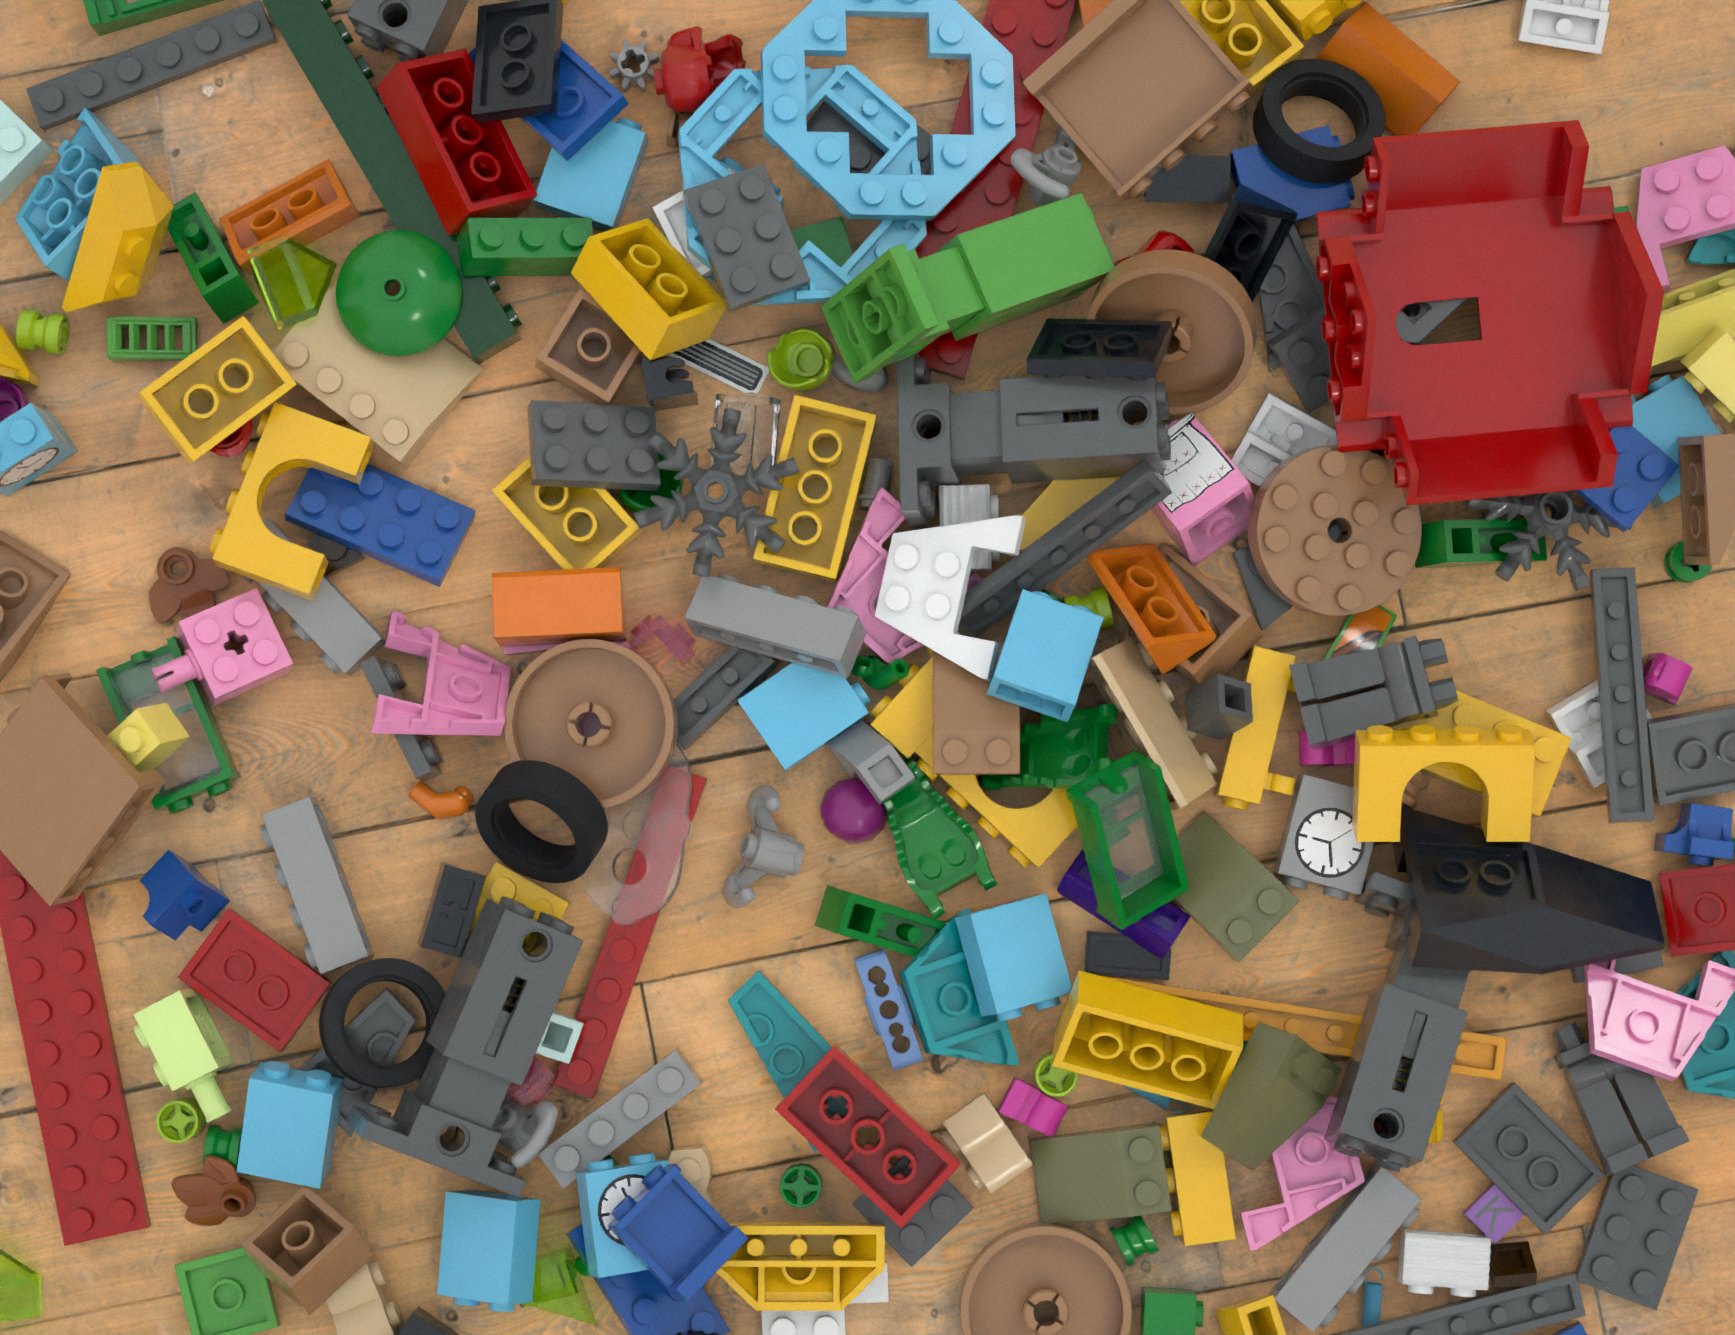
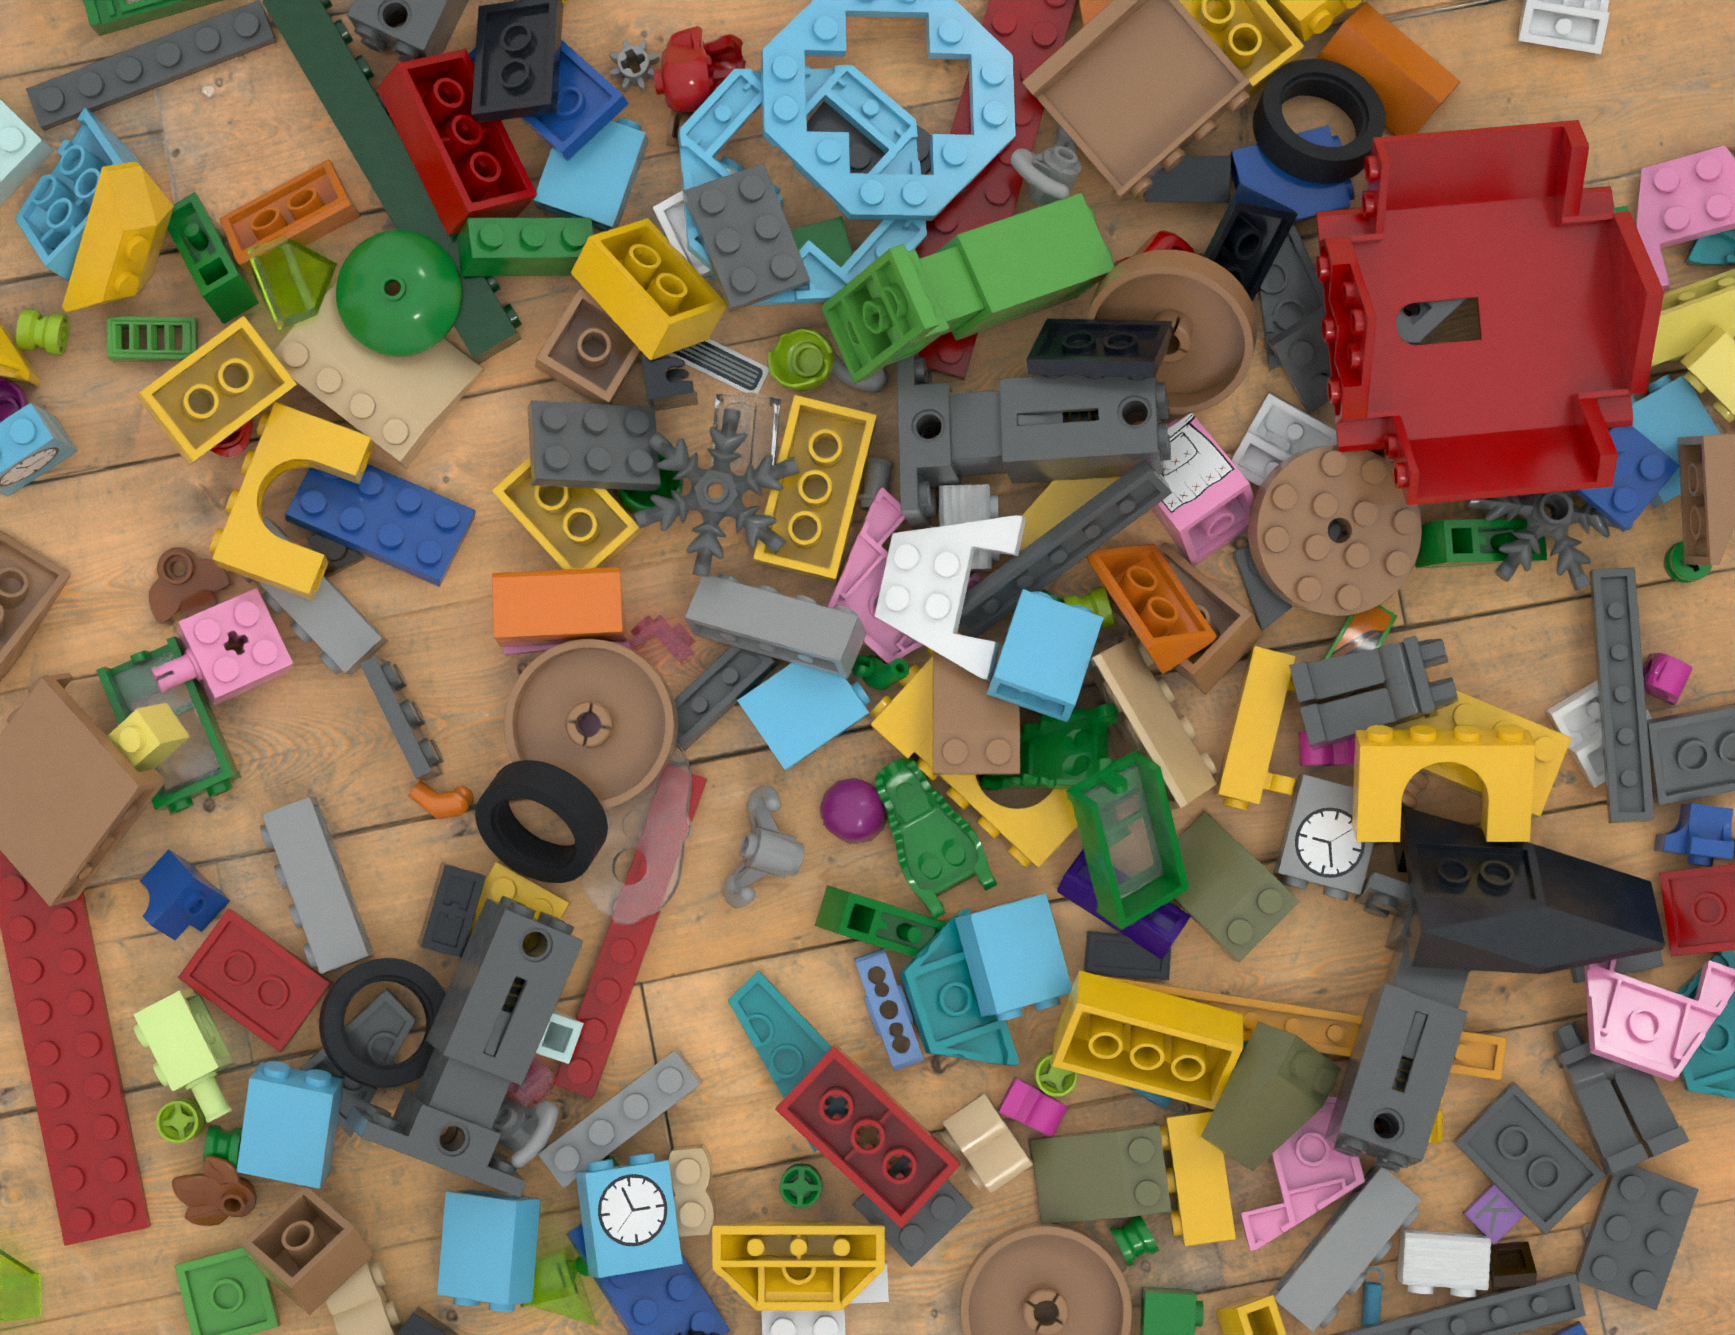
bright pink wing [371,610,511,736] -> none
blue panel [607,1163,748,1302] -> none
light grey slope [827,720,915,805] -> none
dark grey brick [1185,674,1253,740] -> none

